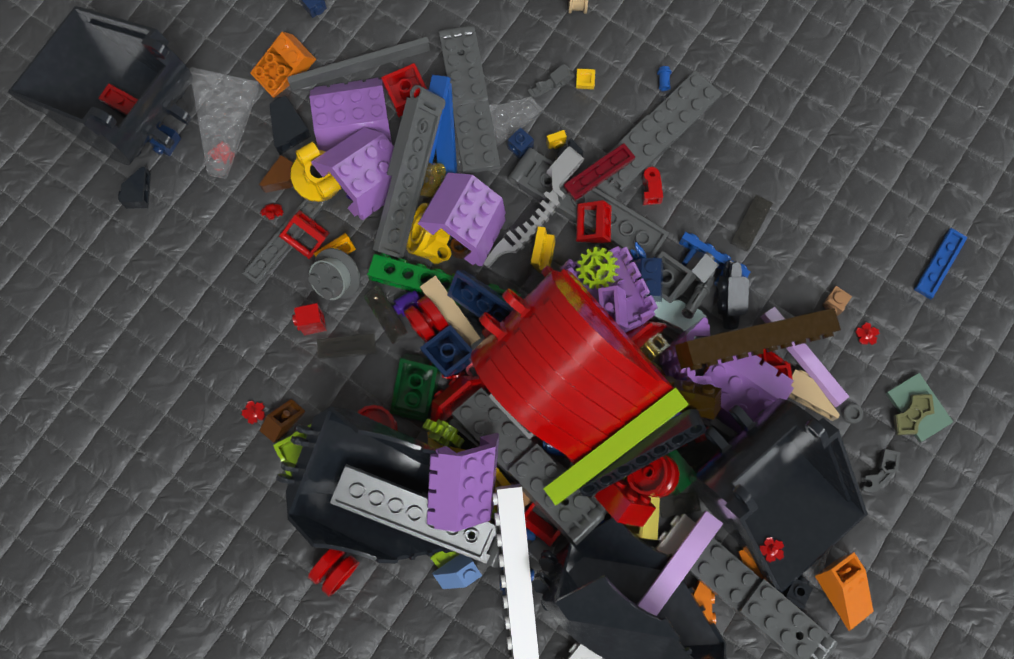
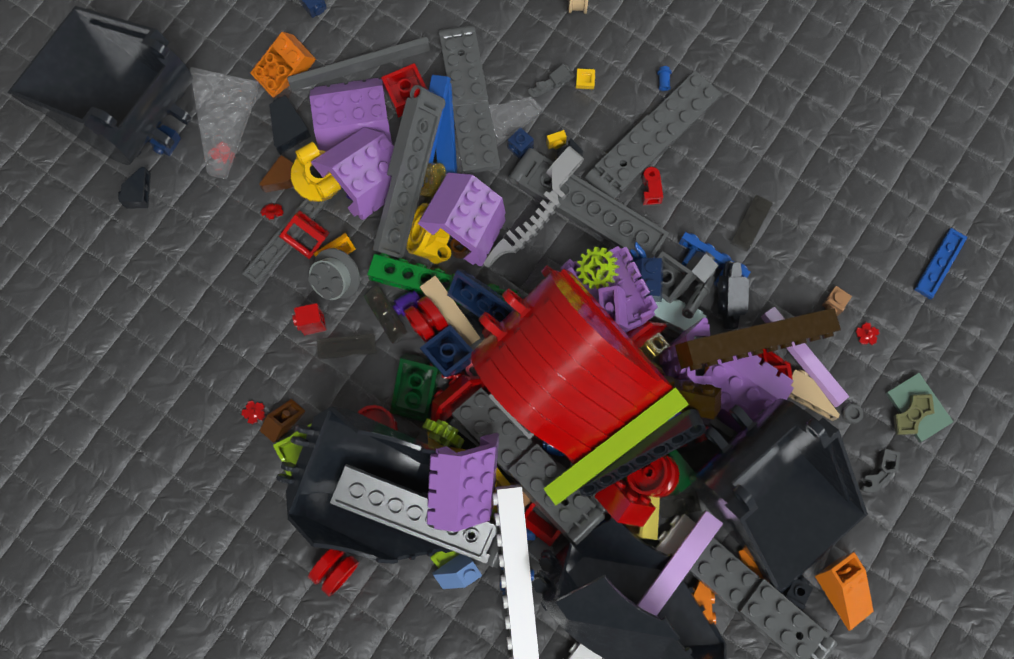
red plate [99,83,138,115] -> none
yellow slope [531,226,556,274] -> none
dark red plate [564,143,635,201] -> none
red tile [576,200,612,243] -> none
red plant [760,537,784,563] -> none

